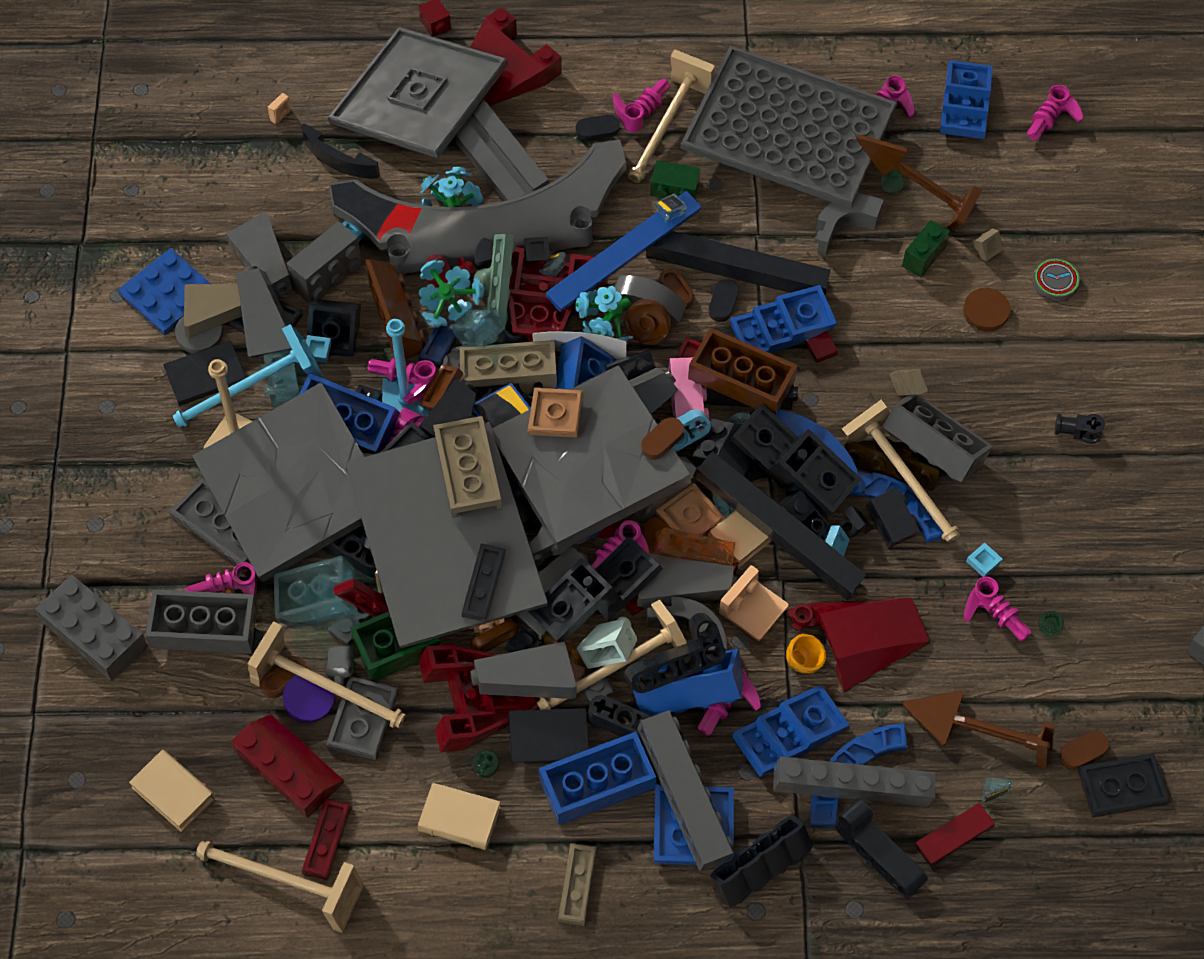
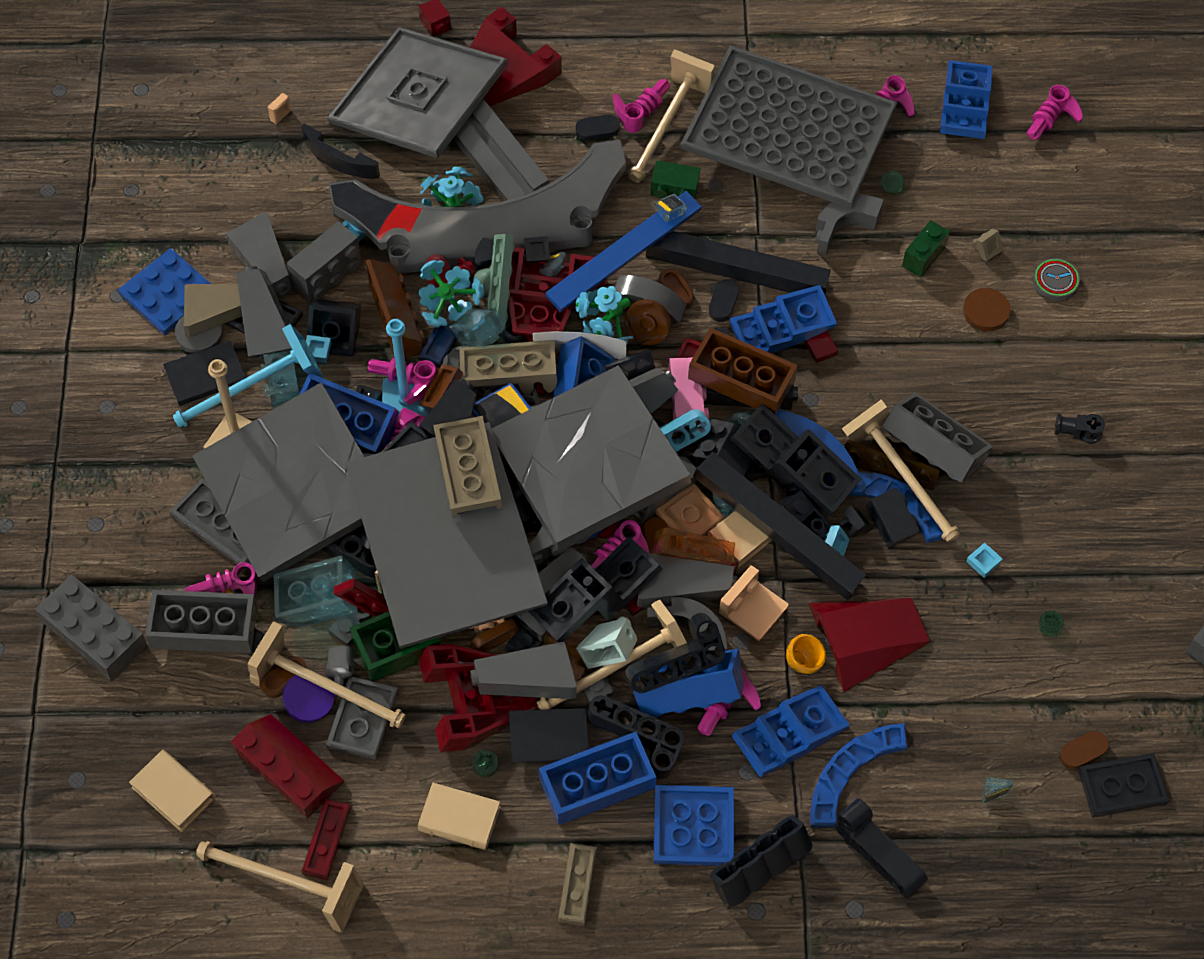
black tile [461,543,506,622] -> none
medium nougat plate [528,388,584,438] -> none
dark grey brick [637,711,734,872] -> none
reddish brown tile [641,417,684,459] -> none
dark grey brick [773,757,935,807] -> none
dark red plate [788,604,816,631] -> none
reddish brown piece [856,134,982,233] -> none
dark tan tile [889,369,928,396] -> none
reddish brown piece [903,691,1055,769] -> none
dark red tile [915,802,995,867] -> none
dark pink piece [964,577,1031,641] -> none

